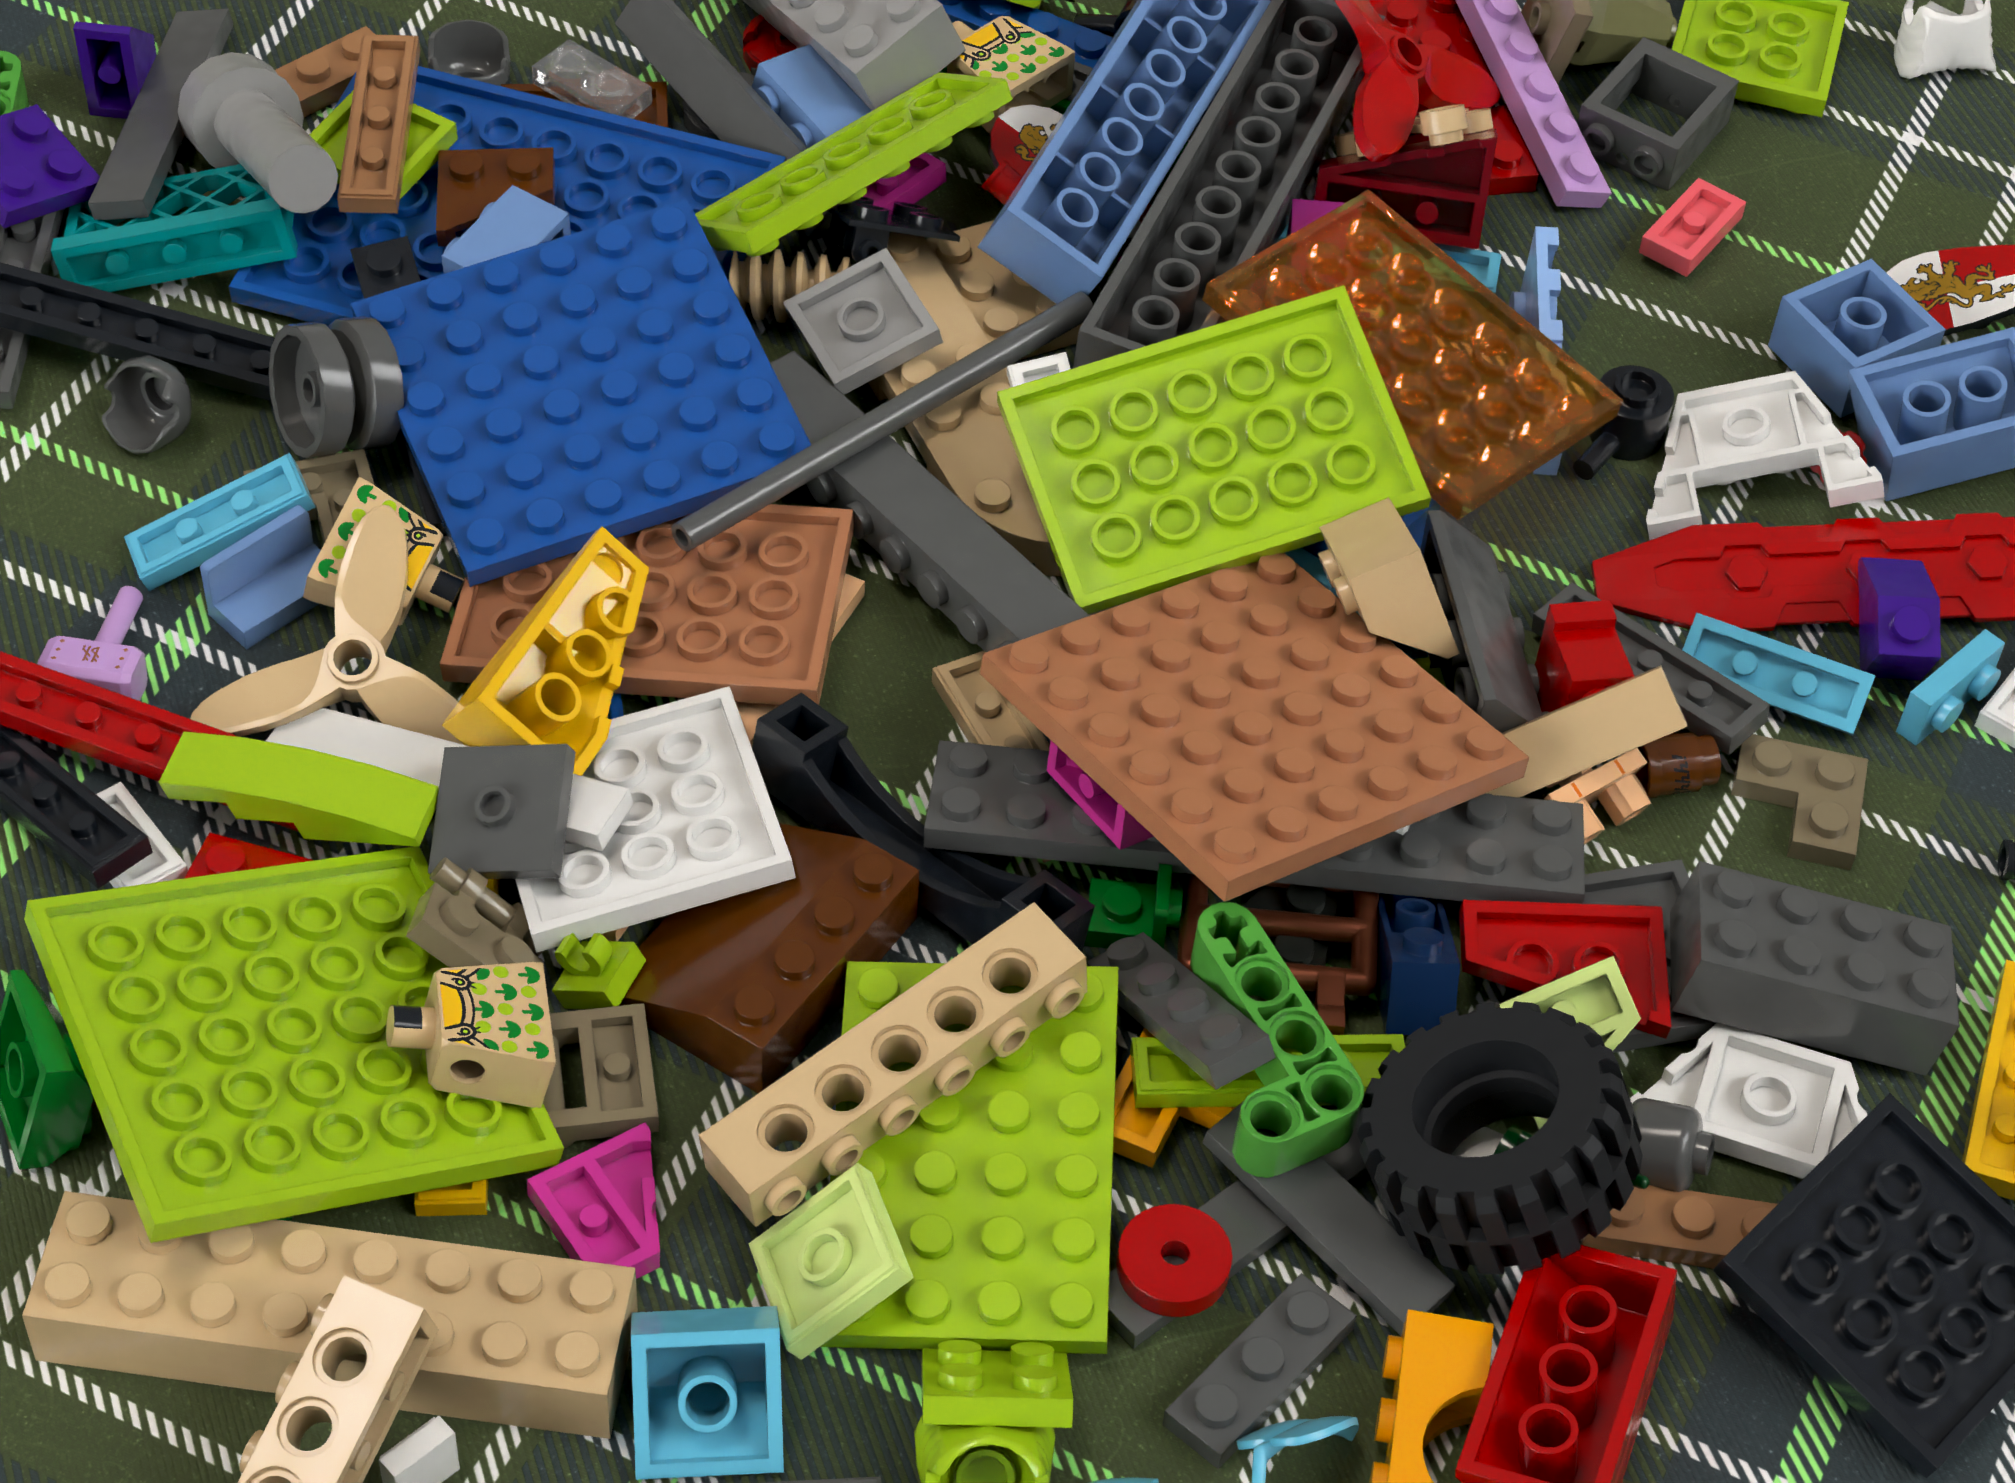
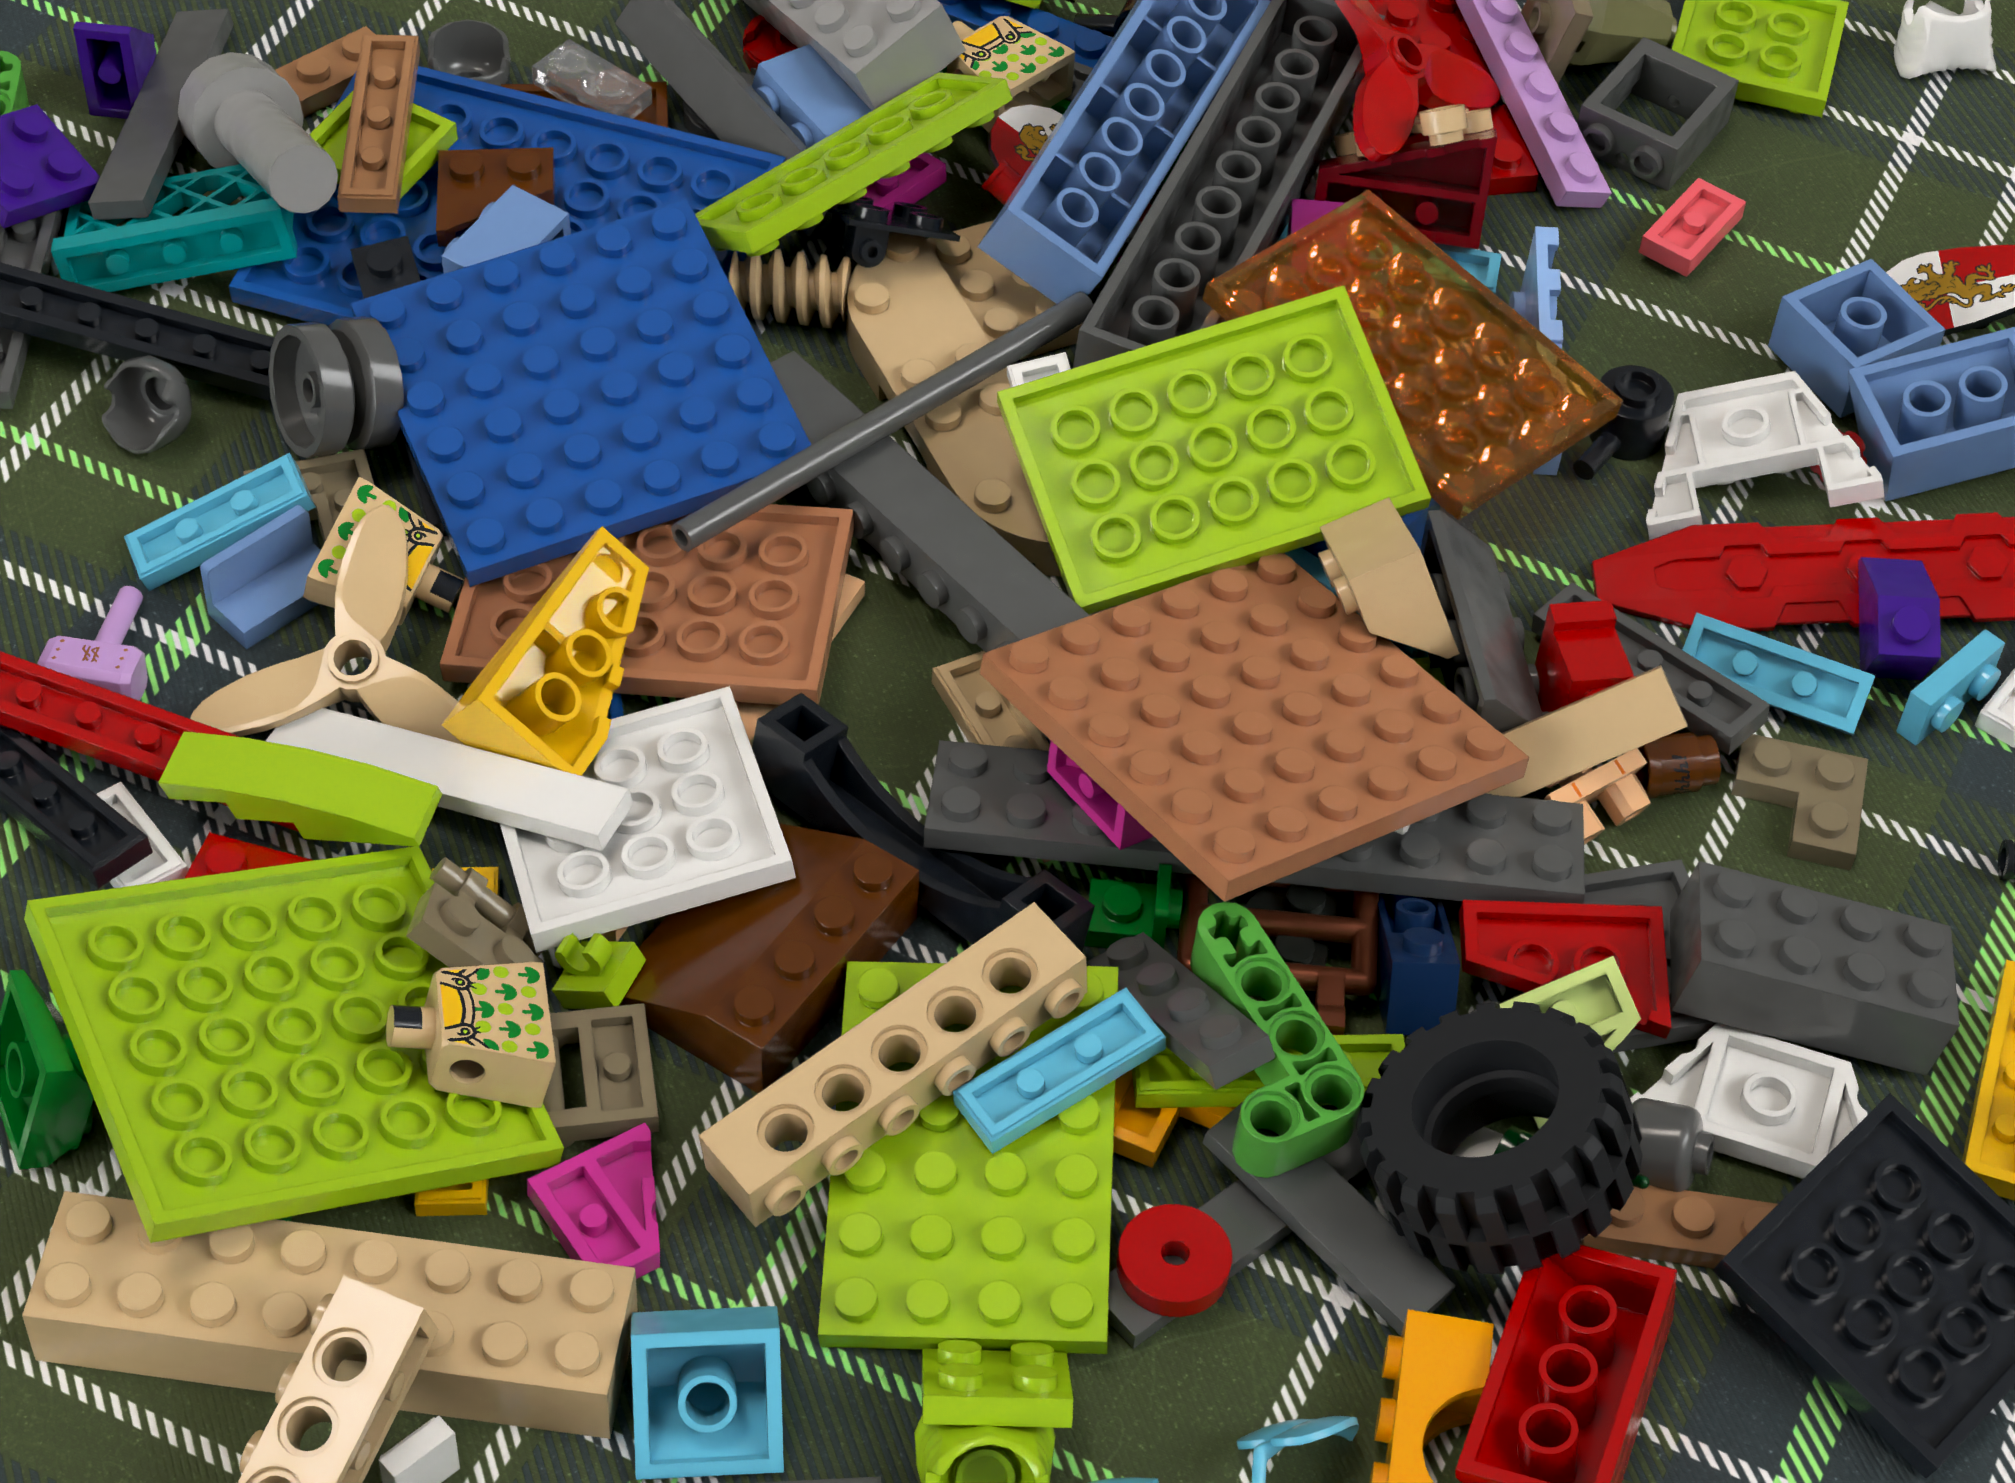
dark grey plate [428,744,576,879] -> none
yellowish green tile [748,1163,914,1360] -> none
light grey plate [783,248,943,395] -> none
dark grey plate [1162,1273,1357,1469] -> none
none -> medium azure tile [953,988,1166,1154]

